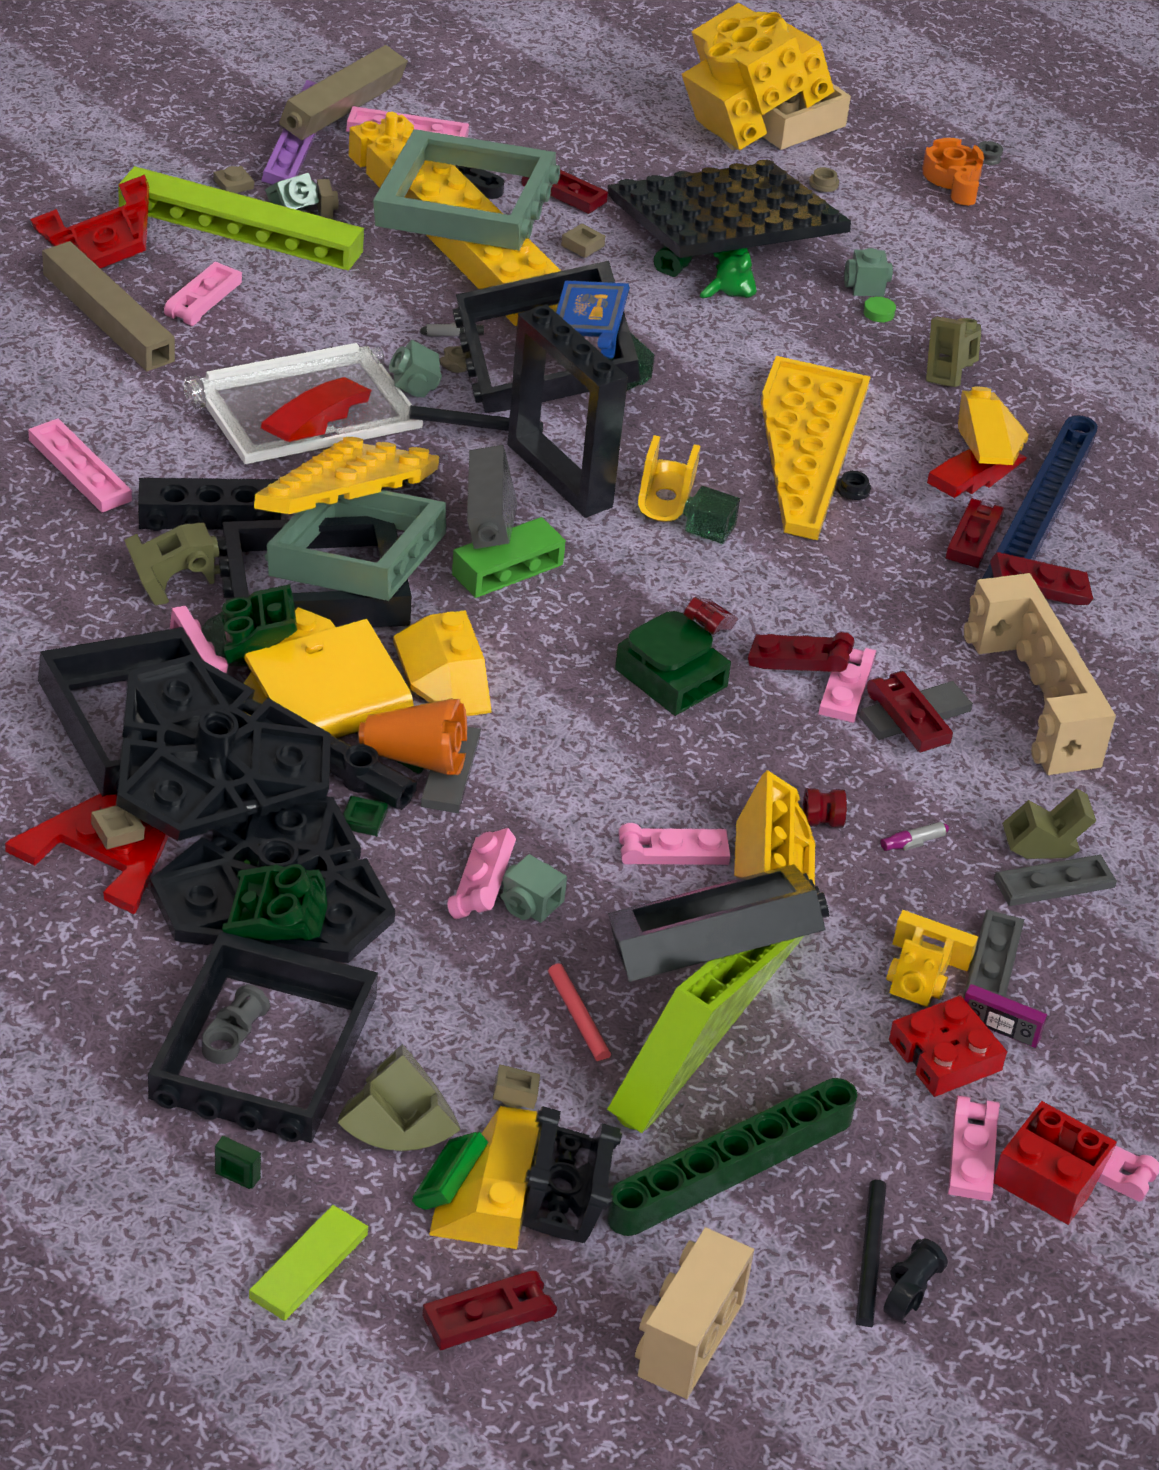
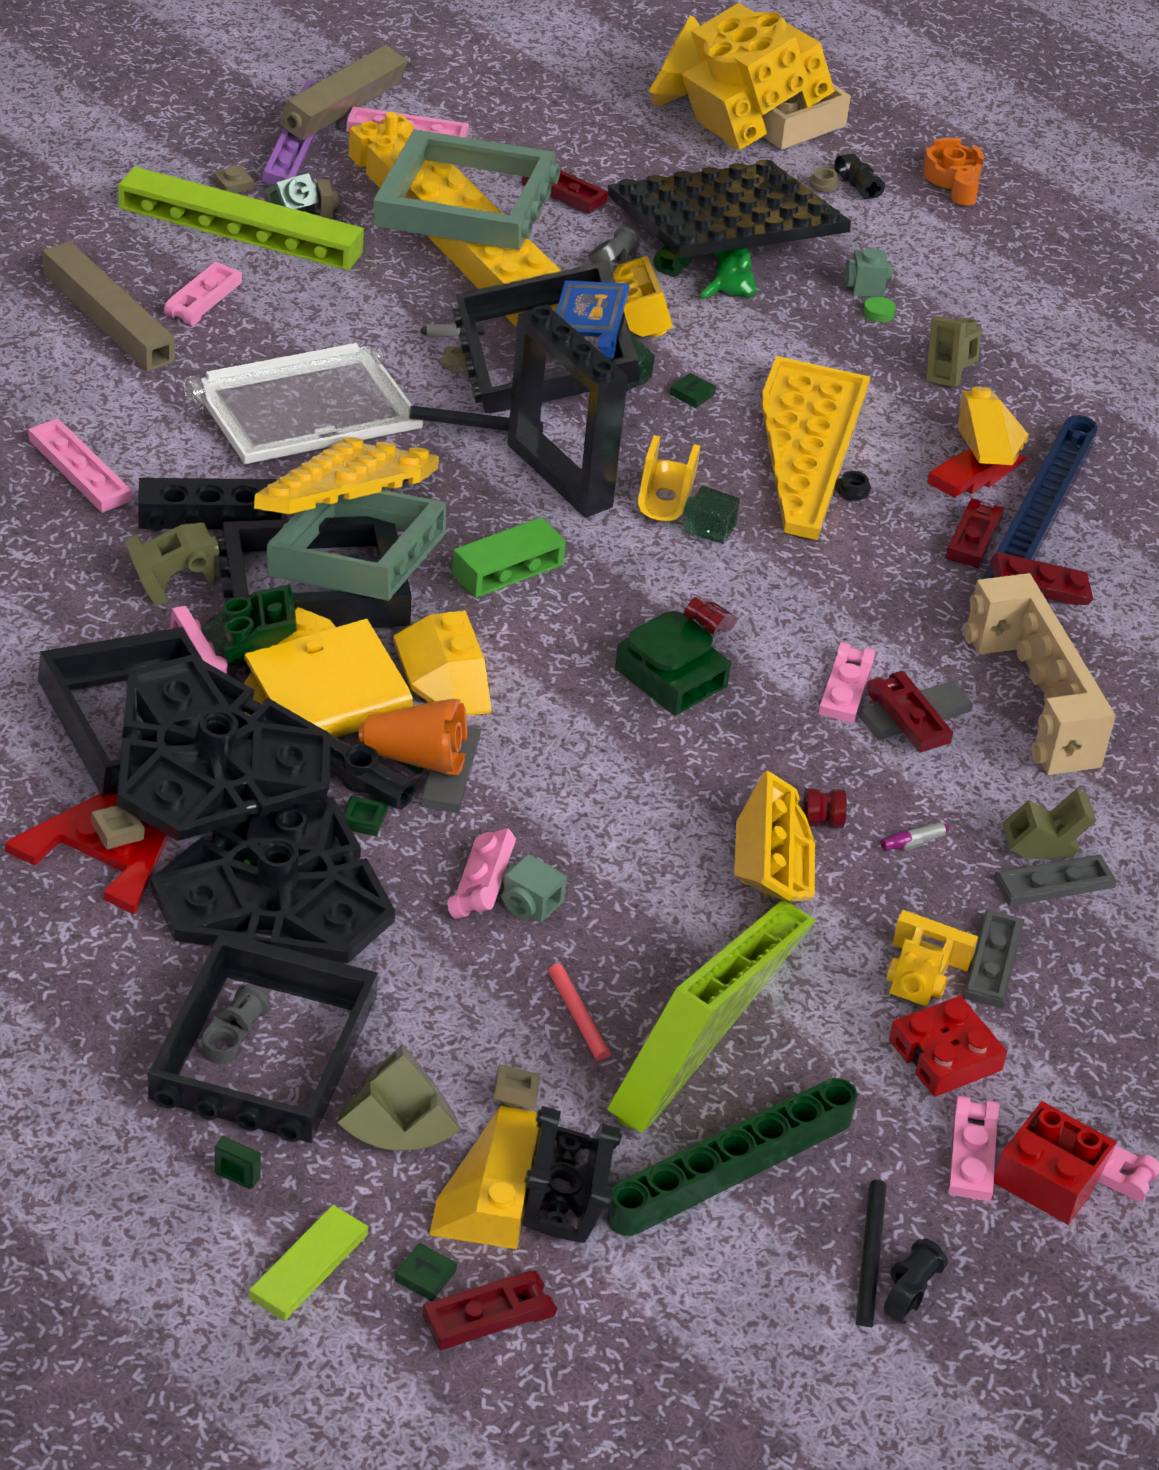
red wing [30,174,149,269] -> none
dark green slope [222,864,327,940] -> none
red slope [260,377,371,442] -> none
sand green brick [389,339,442,397] -> none
green tile [412,1131,488,1210] -> none
black beam [455,165,504,199] -> none
dark grey slope [467,445,517,549] -> none
dark tan plate [561,223,606,258] -> none
black window [608,864,830,982] -> none
bright pink plate [618,823,730,865] -> none
tan brick [635,1227,754,1399] -> none
dark red plate [748,632,855,672] -> none
tile [964,984,1047,1048] -> none
dark grey bush [978,141,1003,165] -> none
none -> dark green tile [394,1243,457,1301]
none -> dark grey connector [588,226,640,264]
none -> yellow wedge [613,256,673,337]
none -> yellow wedge [649,15,701,106]
none -> dark green tile [670,373,716,408]
none -> black connector [834,153,885,200]

